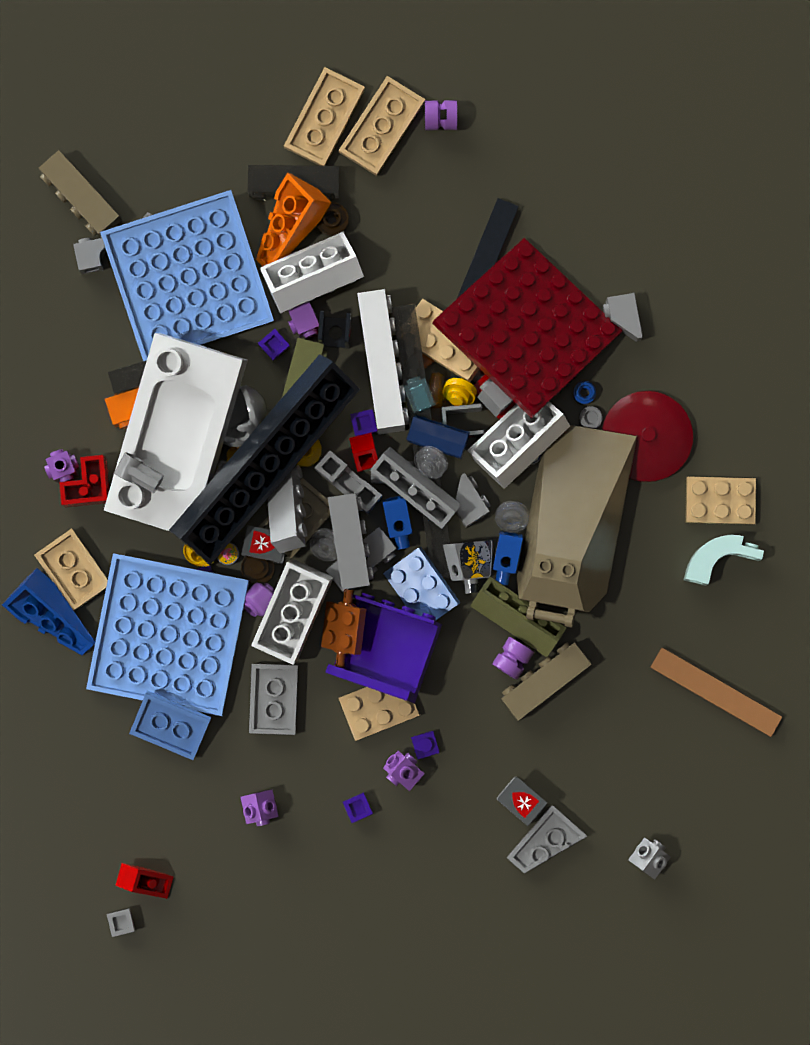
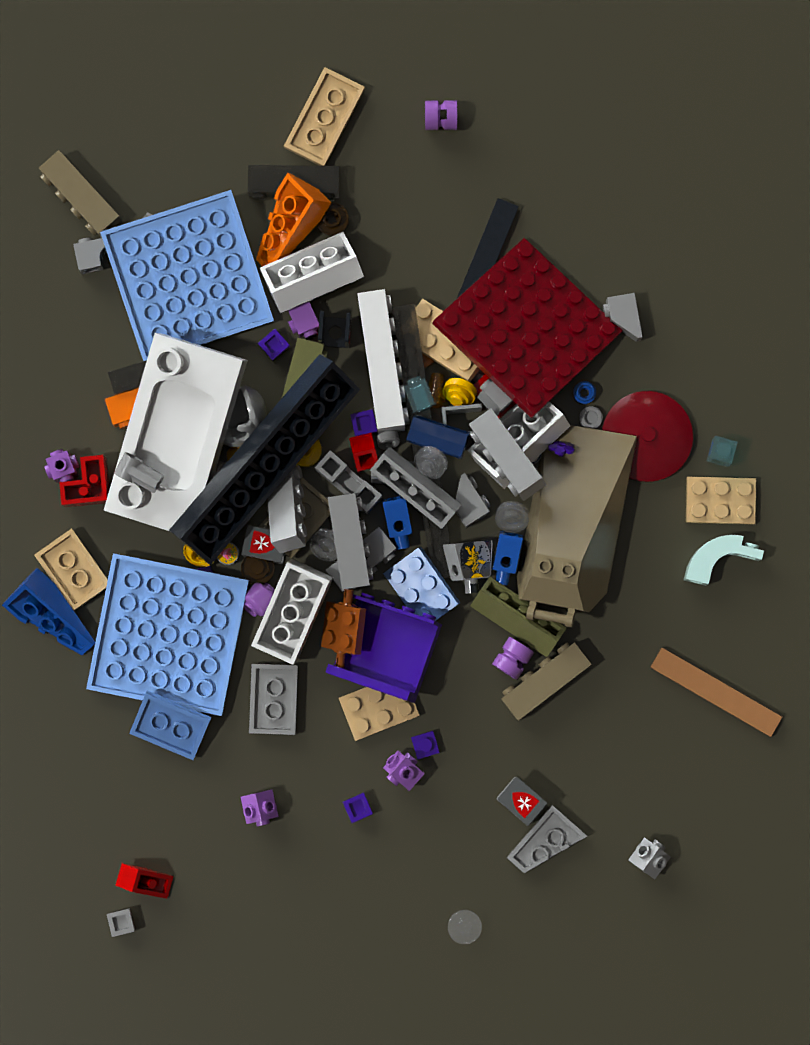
tan plate [339,76,425,176] -> none
none -> light grey tile [376,431,400,450]
none -> clear plate [448,910,482,944]
none -> light grey brick [469,408,546,501]
none -> dark purple plant [548,441,574,457]
none -> clear light blue brick [706,436,738,467]

